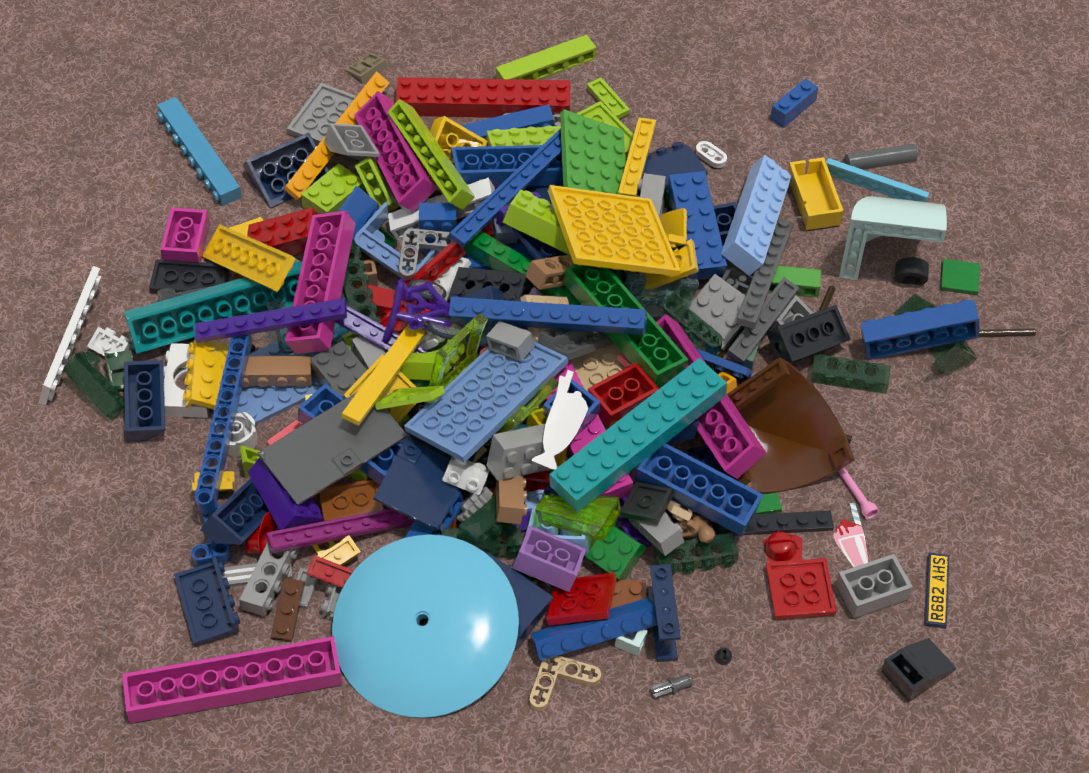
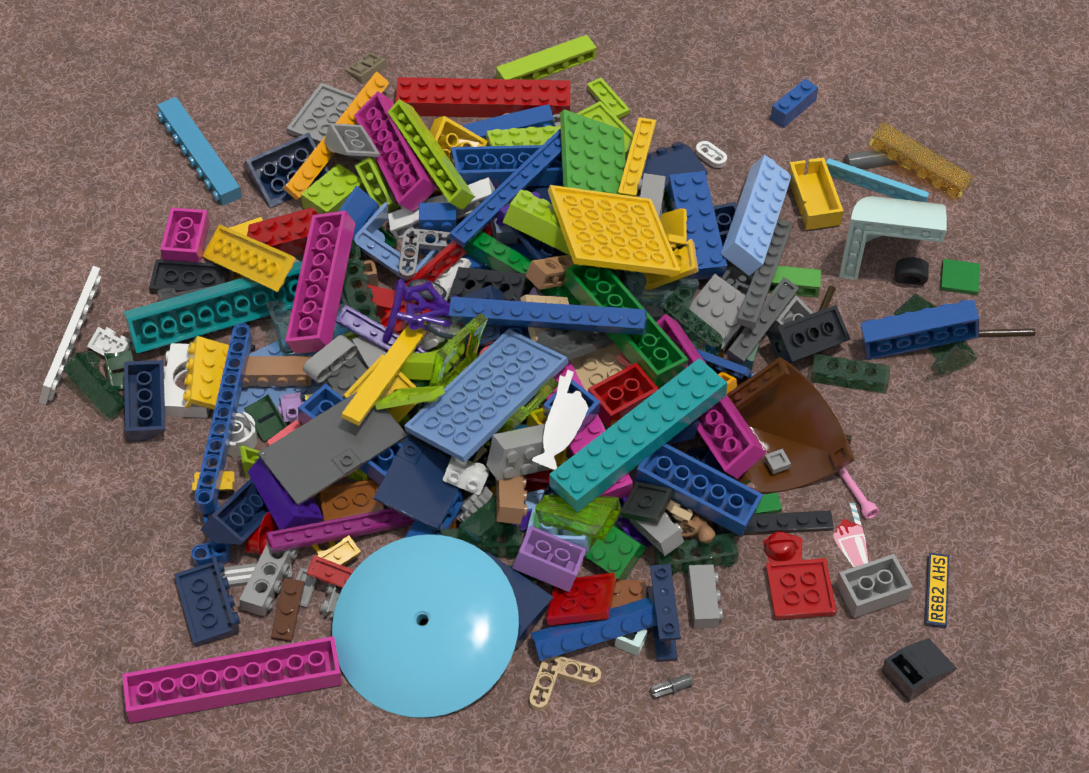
dark purple plate [195,298,347,343] -> none
light grey brick [486,321,535,361] -> none
black hinge [715,647,732,665] -> none
none -> dark green piece [244,394,287,442]
none -> lavender brick [278,392,305,424]
none -> light grey beam [303,335,358,383]
none -> light grey brick [688,564,723,629]
none -> light grey plate [764,449,791,474]
none -> clear yellow brick [869,121,974,199]

